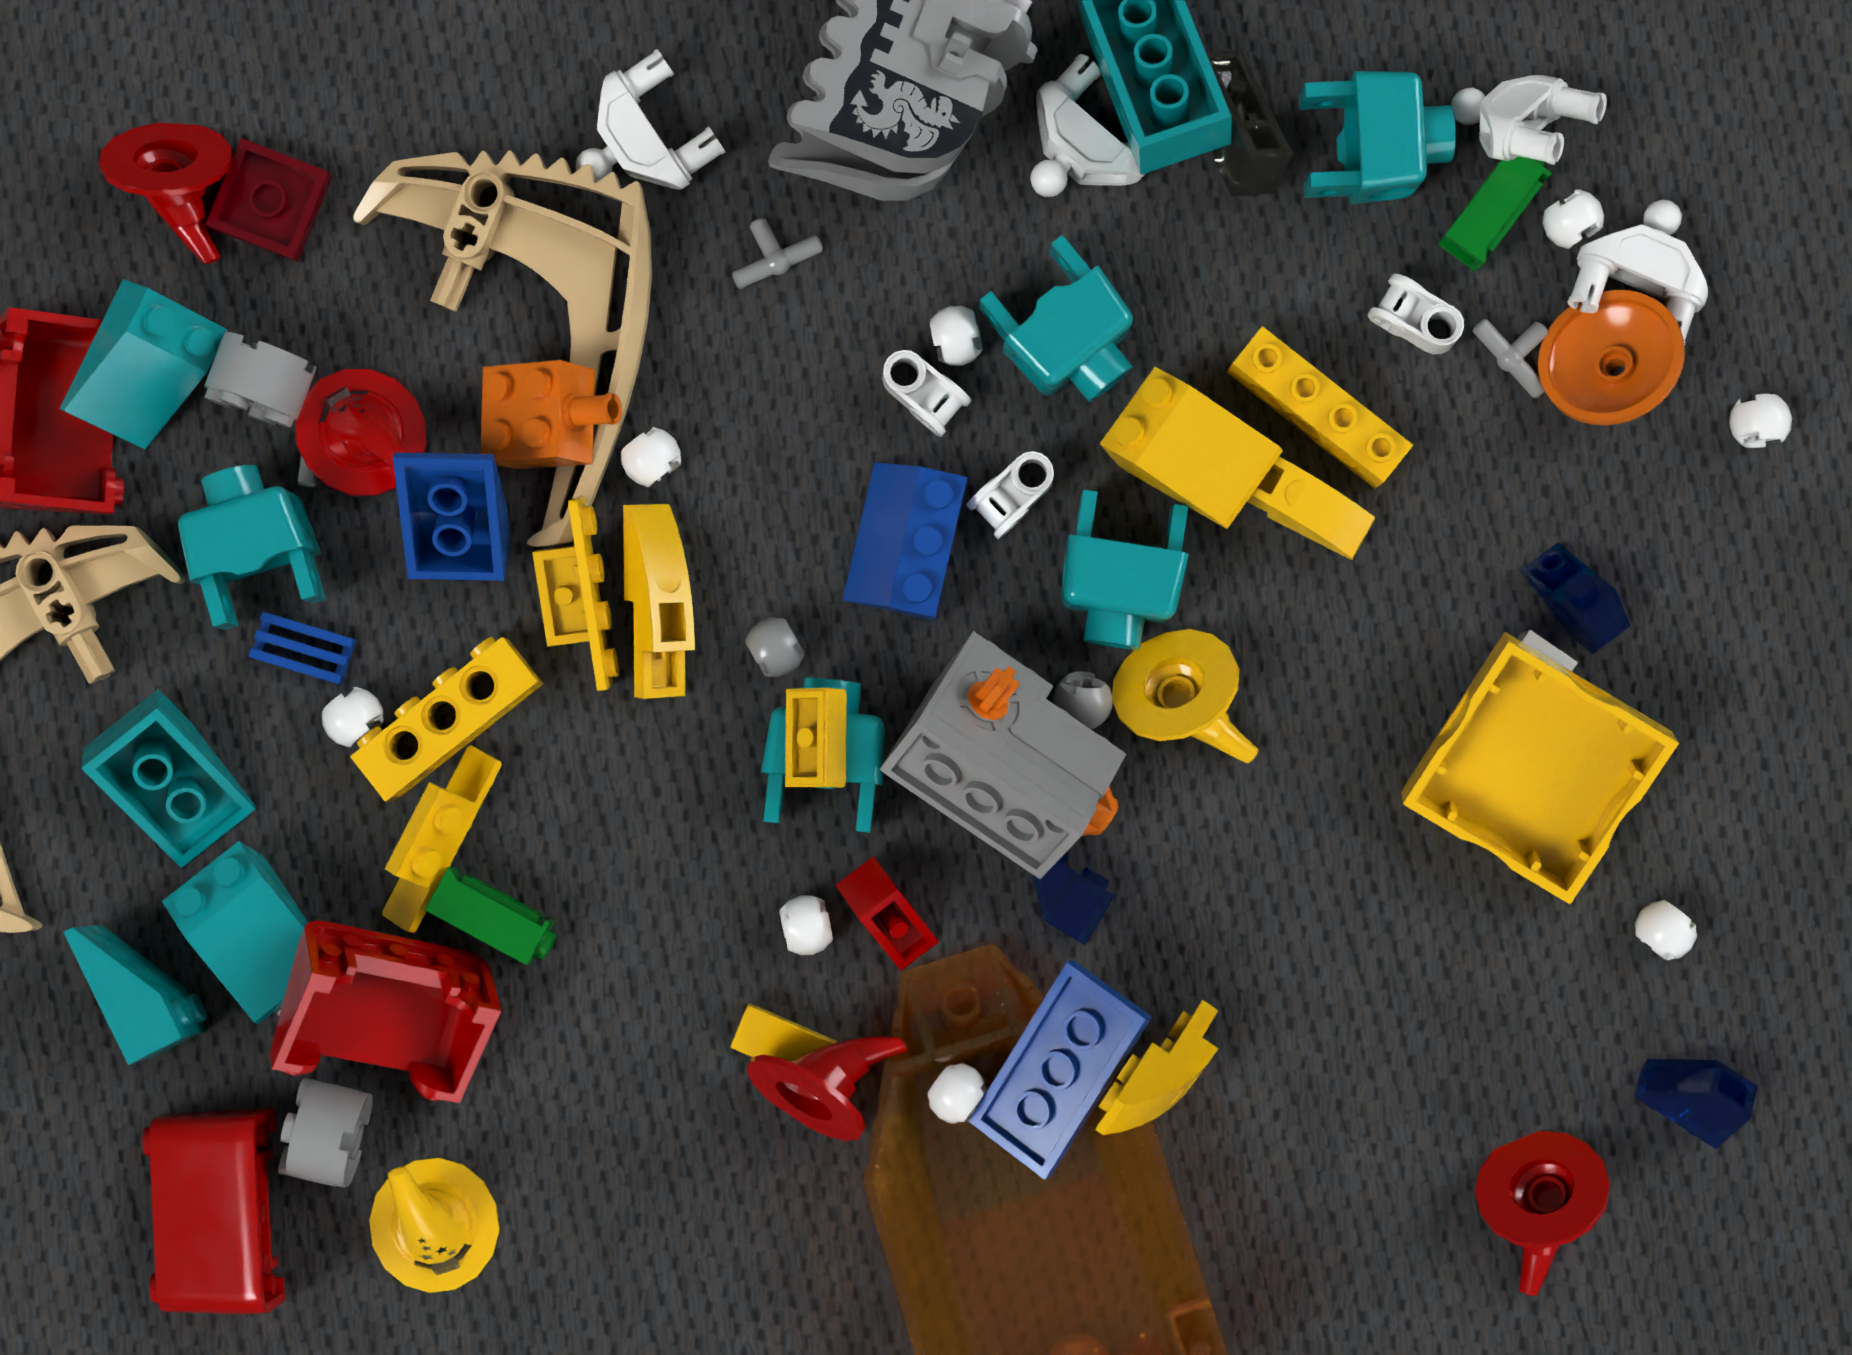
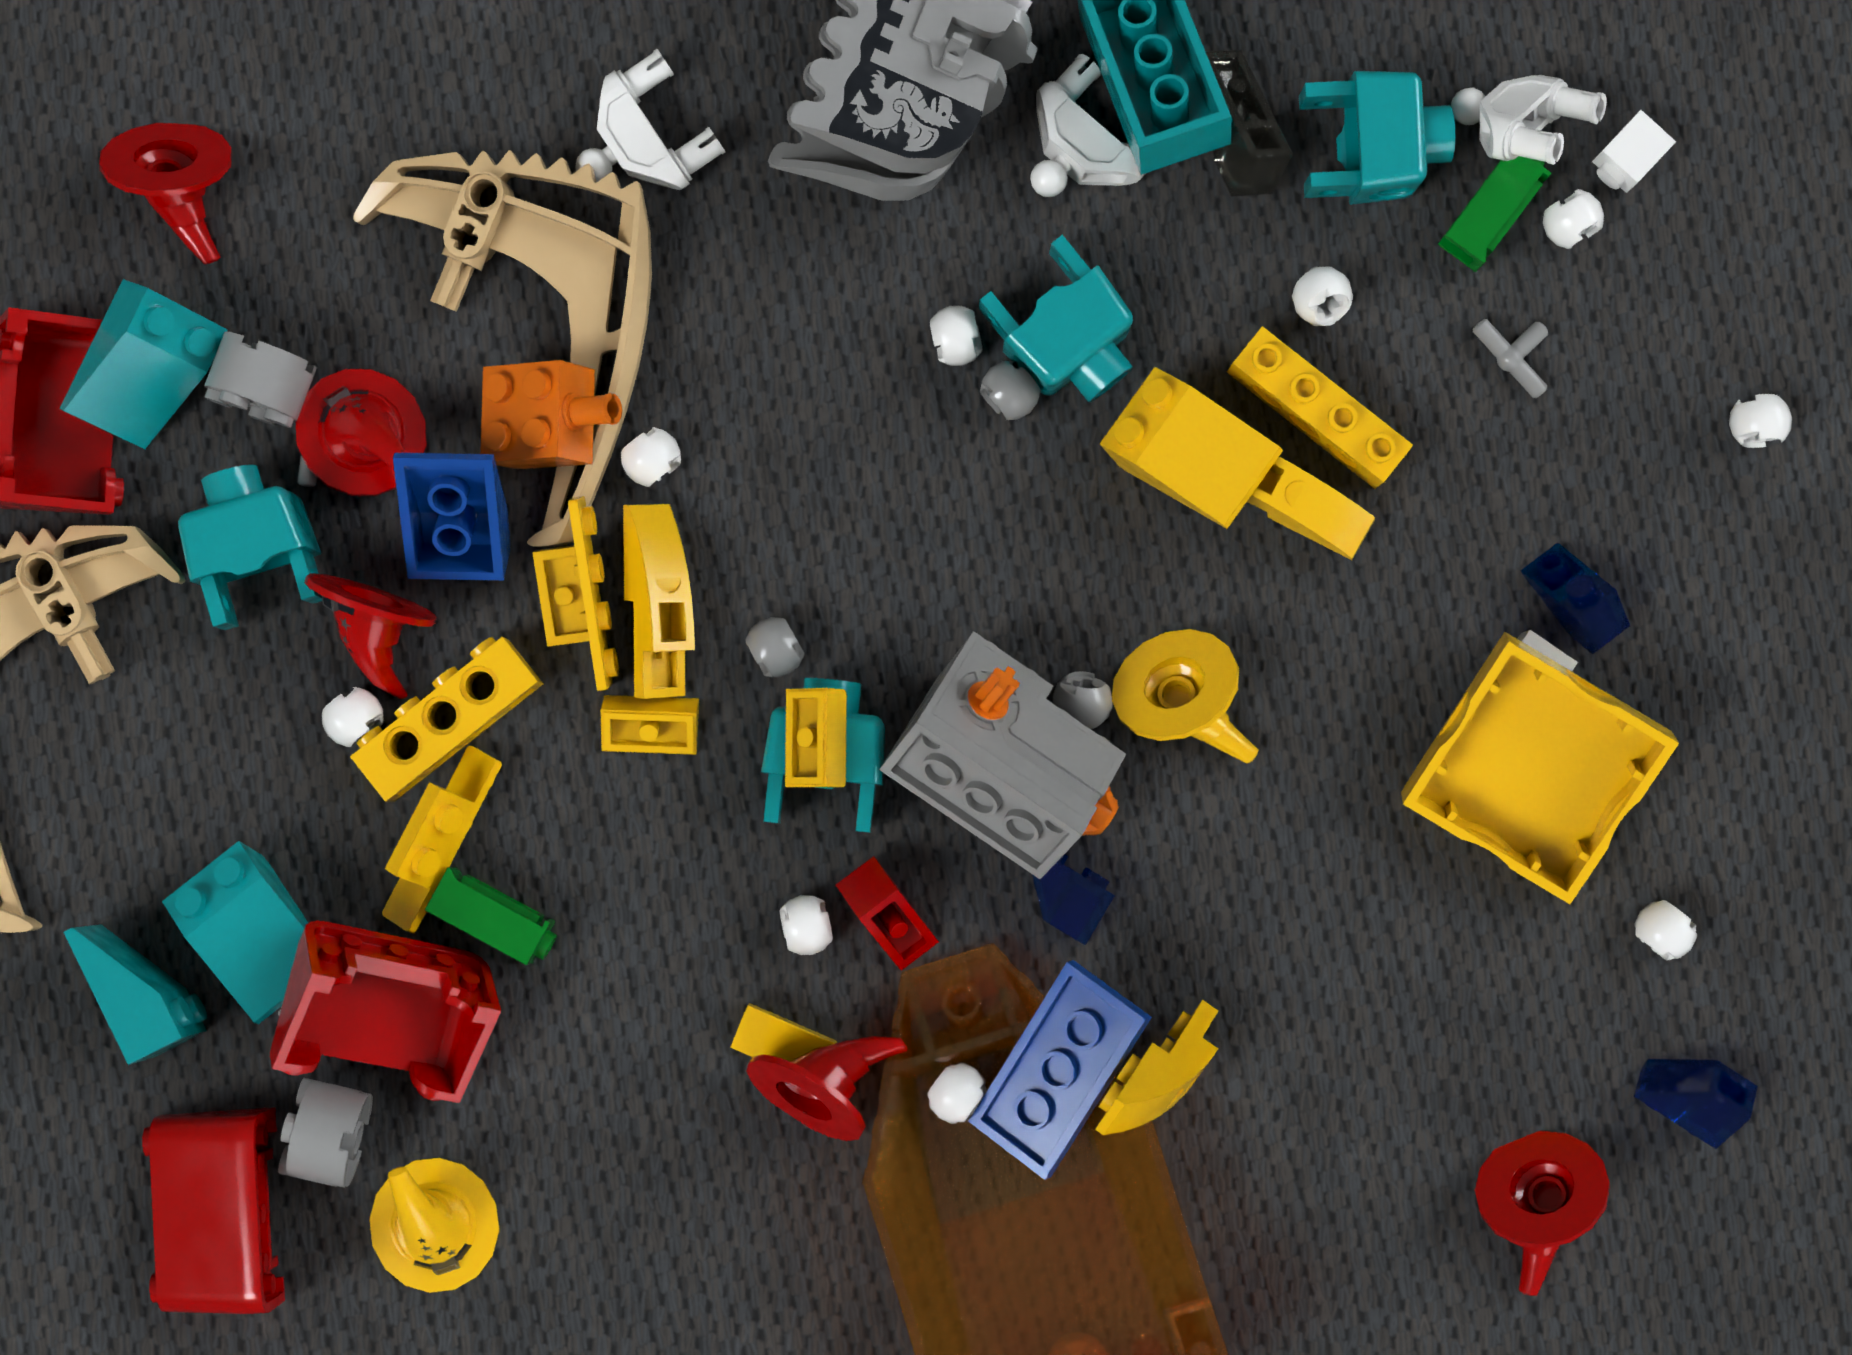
teal slope [81,689,256,868] -> none
dark red plate [205,138,333,263] -> none
blue tile [248,611,356,685] -> none
light grey piece [732,218,823,289] -> none
blue slope [842,462,967,622] -> none
white piece [882,350,972,437] -> none
white piece [966,451,1054,540] -> none
teal piece [1061,490,1189,650] -> none
white piece [1367,273,1464,354] -> none
orange dish [1538,290,1685,425] -> none
white connector [1567,200,1708,346] -> none
none -> red piece [304,573,437,699]
none -> yellow slope [600,695,699,755]
none -> light grey piece [980,361,1040,420]
none -> white piece [1292,267,1353,326]
none -> white brick [1592,110,1676,193]

